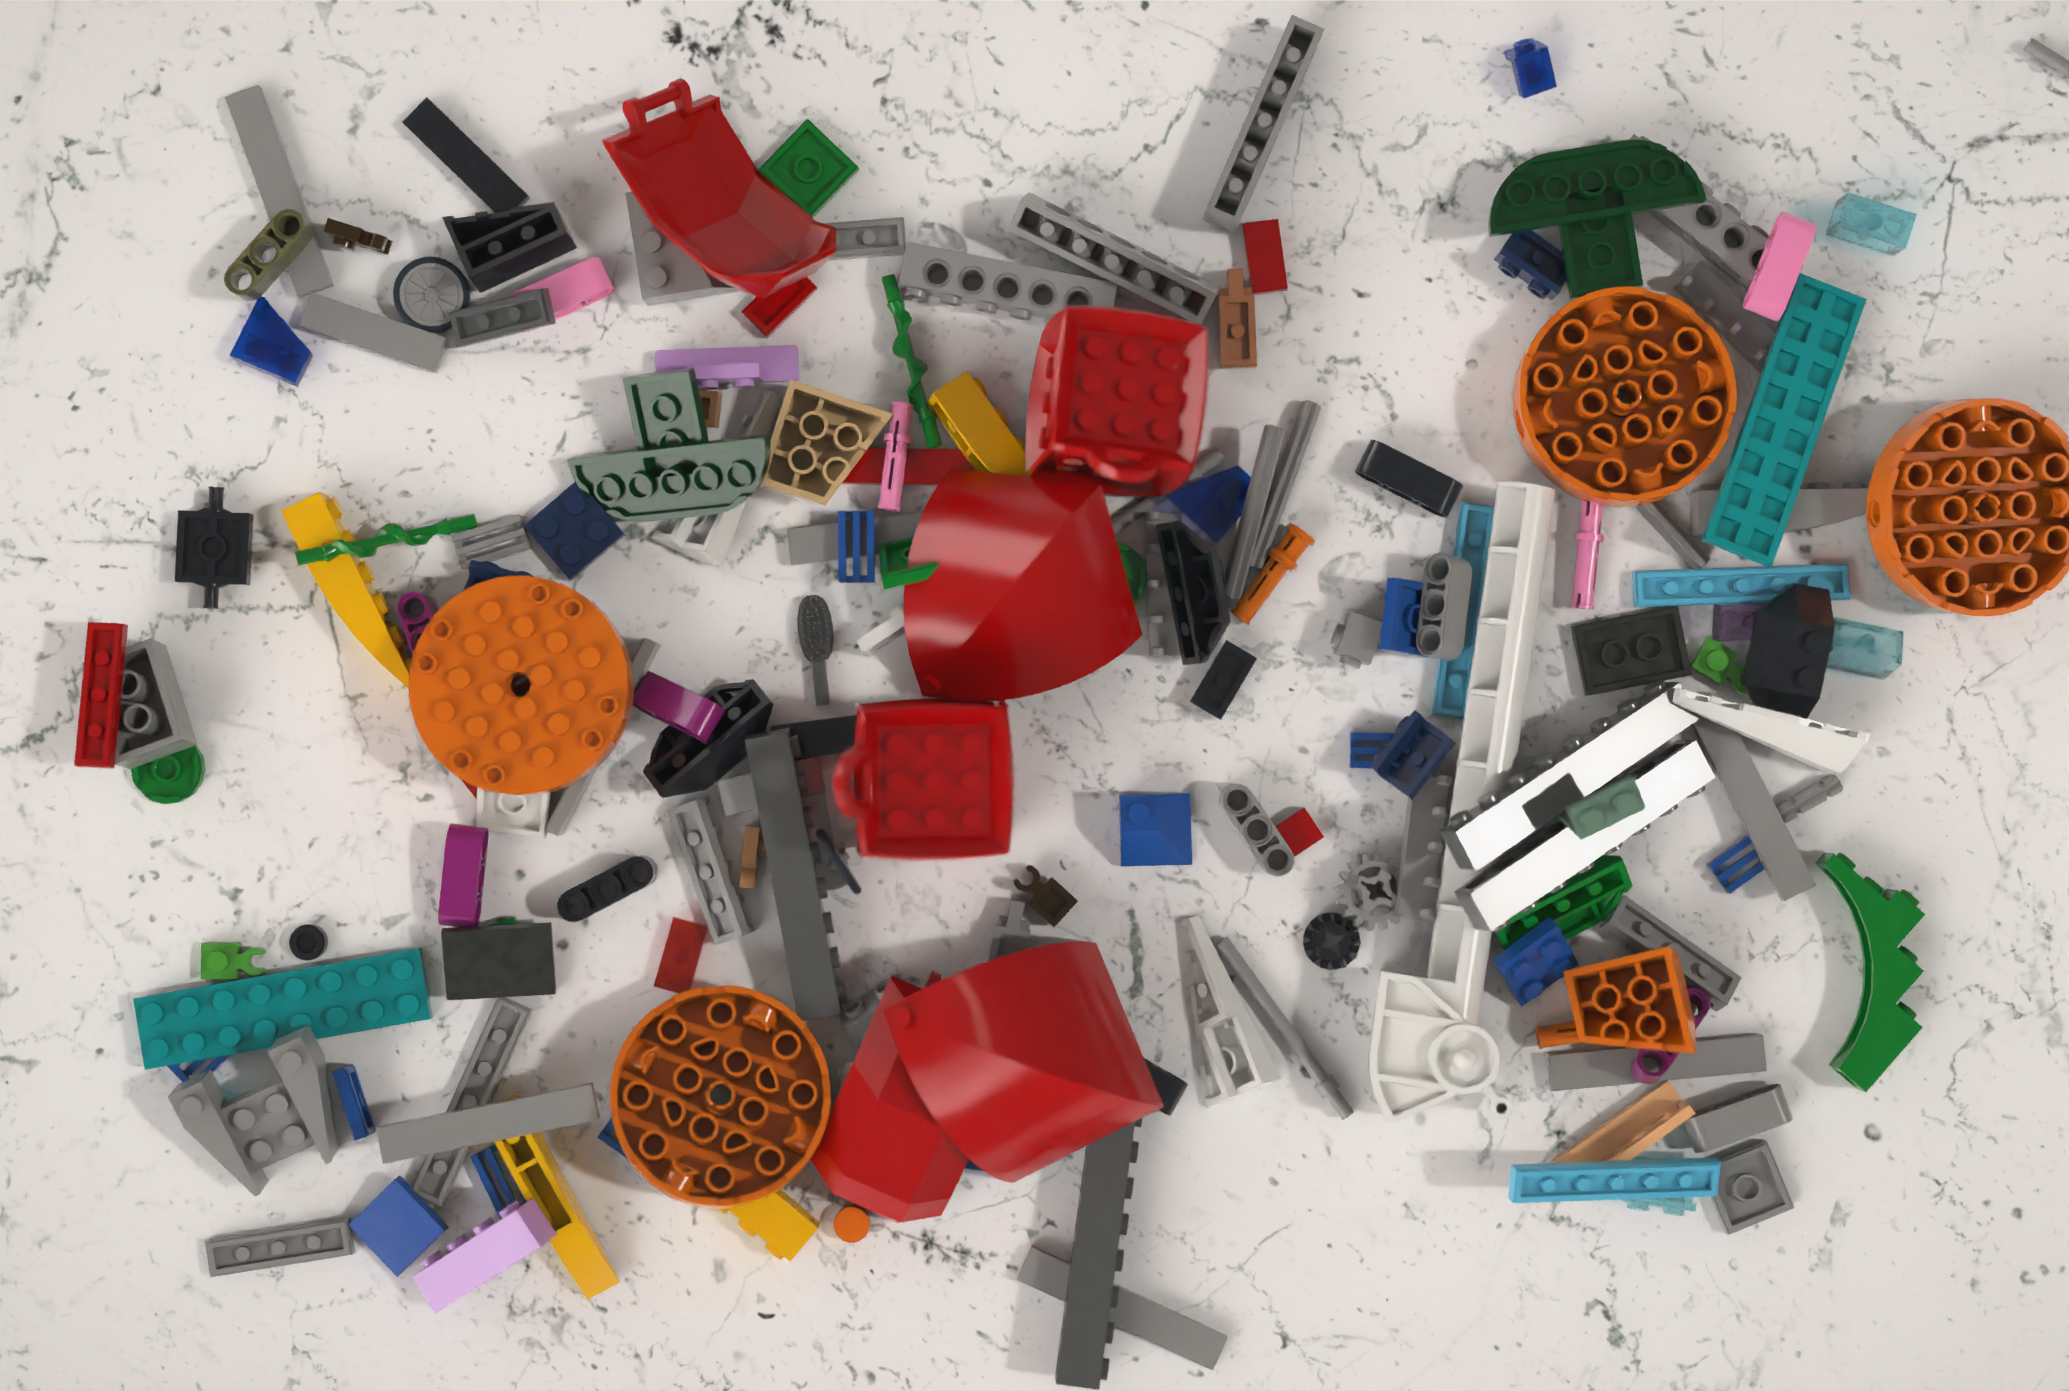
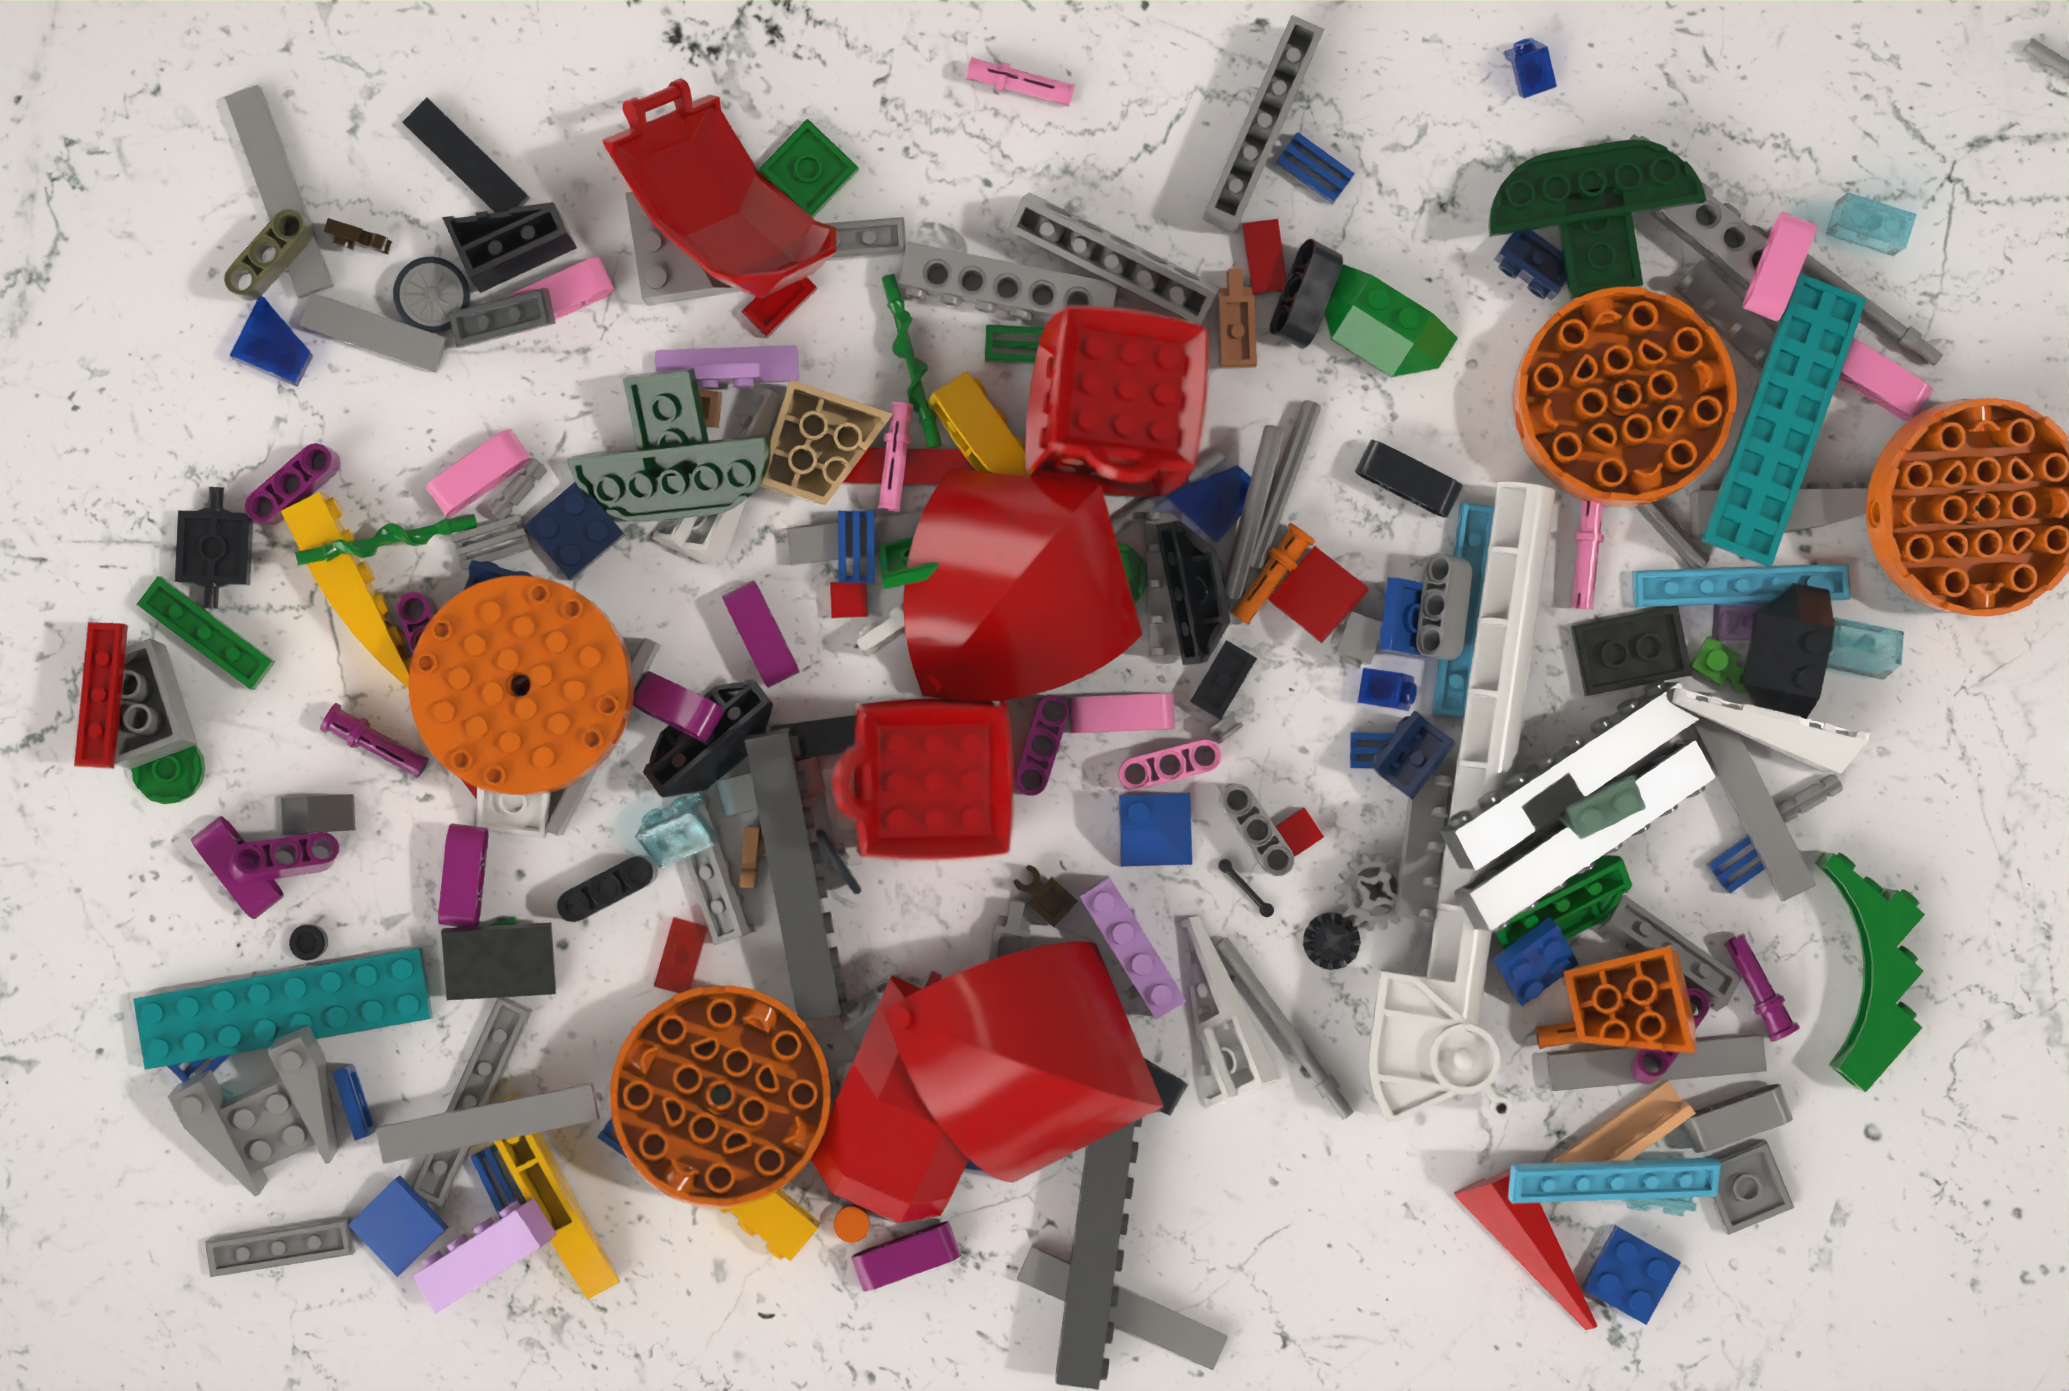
bright green plate [200,942,266,979] -> none
dark grey piece [797,595,833,706] -> none
none -> green plate [136,576,276,690]
none -> magenta beam [191,816,284,919]
none -> magenta beam [229,832,339,883]
none -> magenta beam [245,443,340,525]
none -> dark grey slope [281,795,356,834]
none -> magenta pin [320,703,429,778]
none -> bright pink beam [425,429,531,517]
none -> light grey axle [489,458,547,520]
none -> clear light blue bracket [635,793,719,869]
none -> magenta beam [722,580,800,688]
none -> red tile [830,582,868,619]
none -> magenta beam [851,1221,961,1292]
none -> bright pink pin [966,57,1075,107]
none -> green tile [985,325,1045,364]
none -> magenta beam [1015,695,1069,796]
none -> bright pink beam [1070,693,1175,733]
none -> lavender brick [1079,876,1186,1020]
none -> bright pink beam [1118,740,1221,790]
none -> light grey bush [1208,712,1244,745]
none -> black hinge [1218,859,1274,917]
none -> red tile [1268,546,1369,644]
none -> black beam [1270,239,1343,349]
none -> blue tile [1276,132,1355,204]
none -> green wedge [1324,264,1458,378]
none -> clear blue bracket [1357,667,1417,711]
none -> wedge [1454,1168,1598,1330]
none -> blue plate [1581,1225,1681,1325]
none -> magenta pin [1723,933,1800,1042]
none -> light grey bar [1766,226,1943,366]
none -> bright pink beam [1838,338,1933,421]

